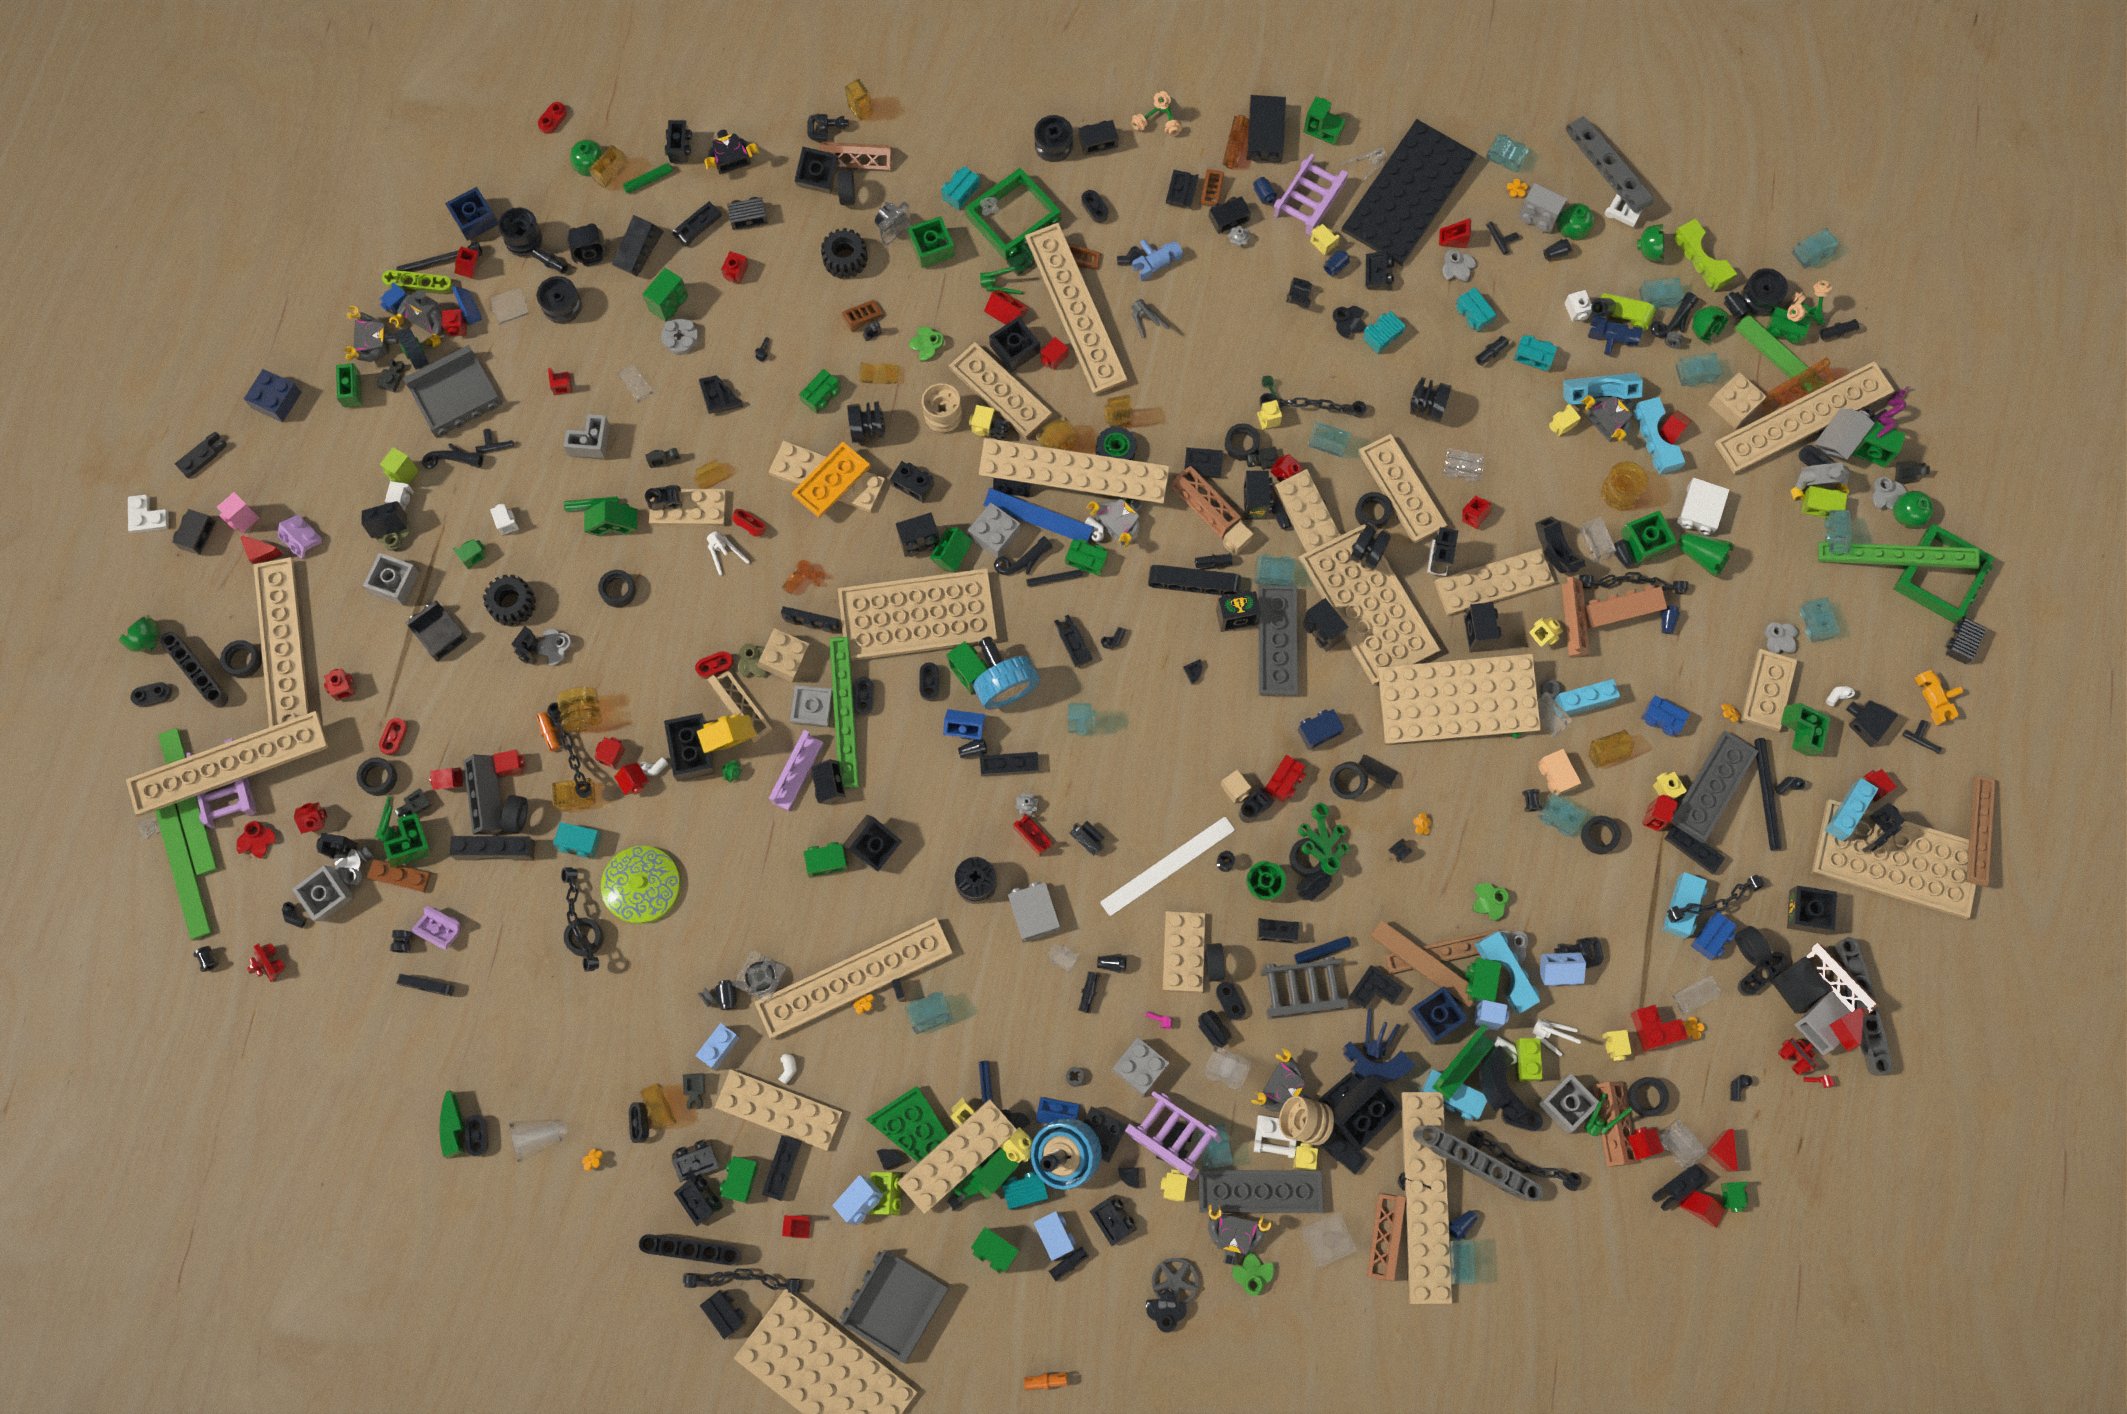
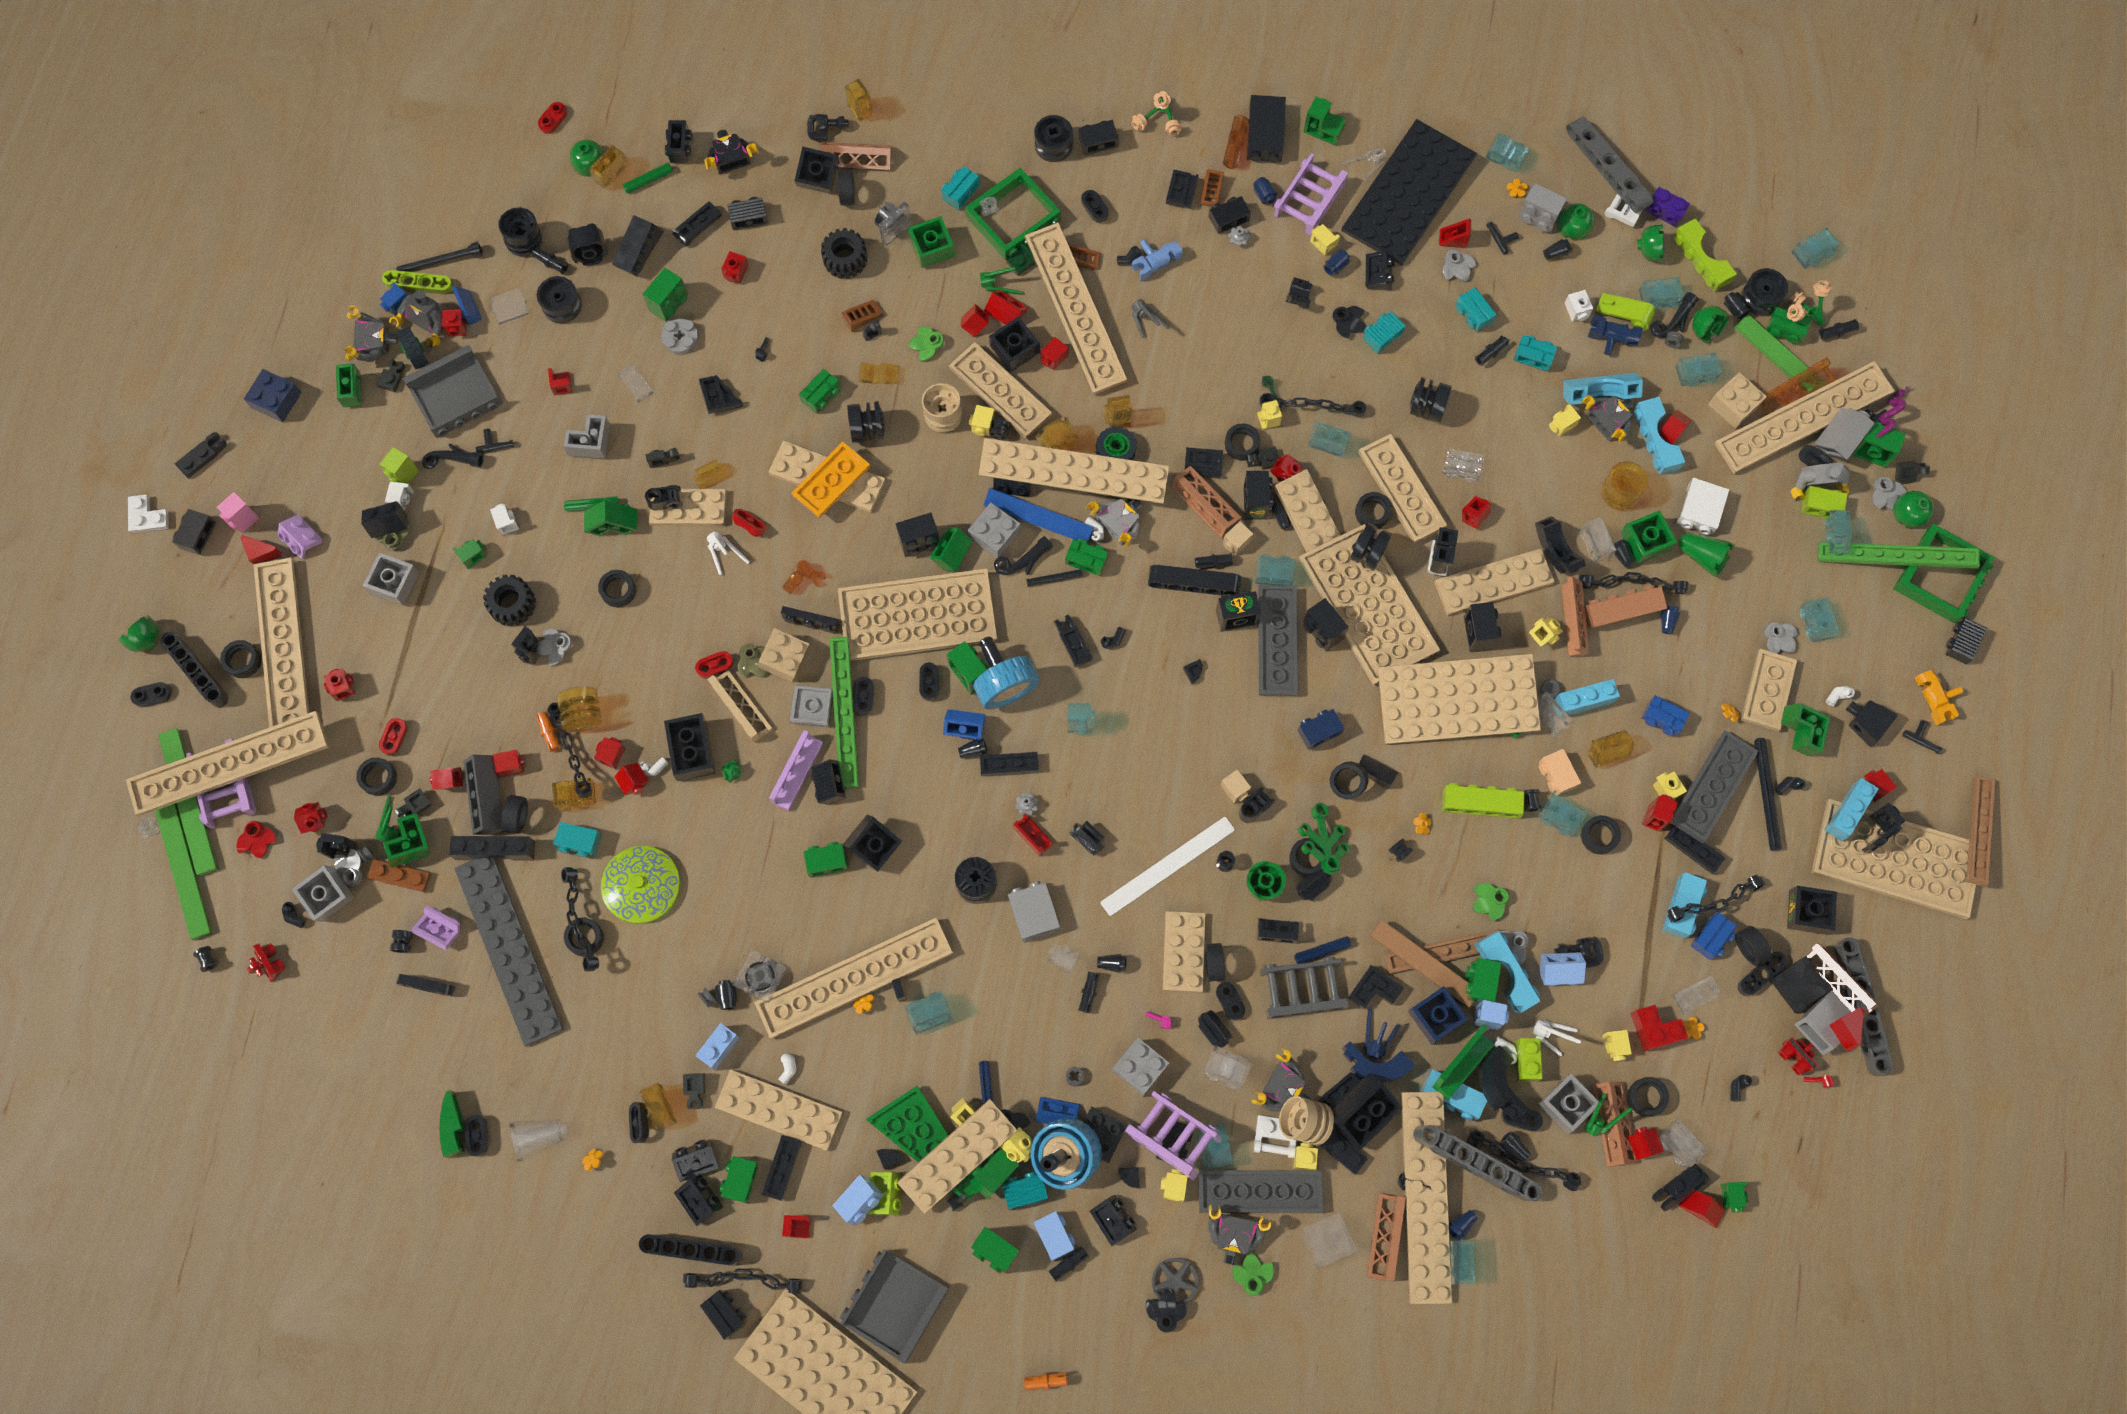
black panel [406,600,468,662] -> none
dark blue brick [445,187,498,241] -> none
red brick [454,246,479,278] -> none
yellow brick [697,713,757,753] -> none
black brick [890,461,934,503] -> none
red brick [1265,755,1306,802] -> none
black brick [1591,298,1616,317] -> none
red slope [1705,1129,1738,1172] -> none
none -> dark grey plate [454,857,563,1047]
none -> red panel [961,304,989,337]
none -> lime brick [1442,783,1524,819]
none -> black cone [1500,1131,1531,1161]
none -> dark purple brick [1645,187,1691,227]

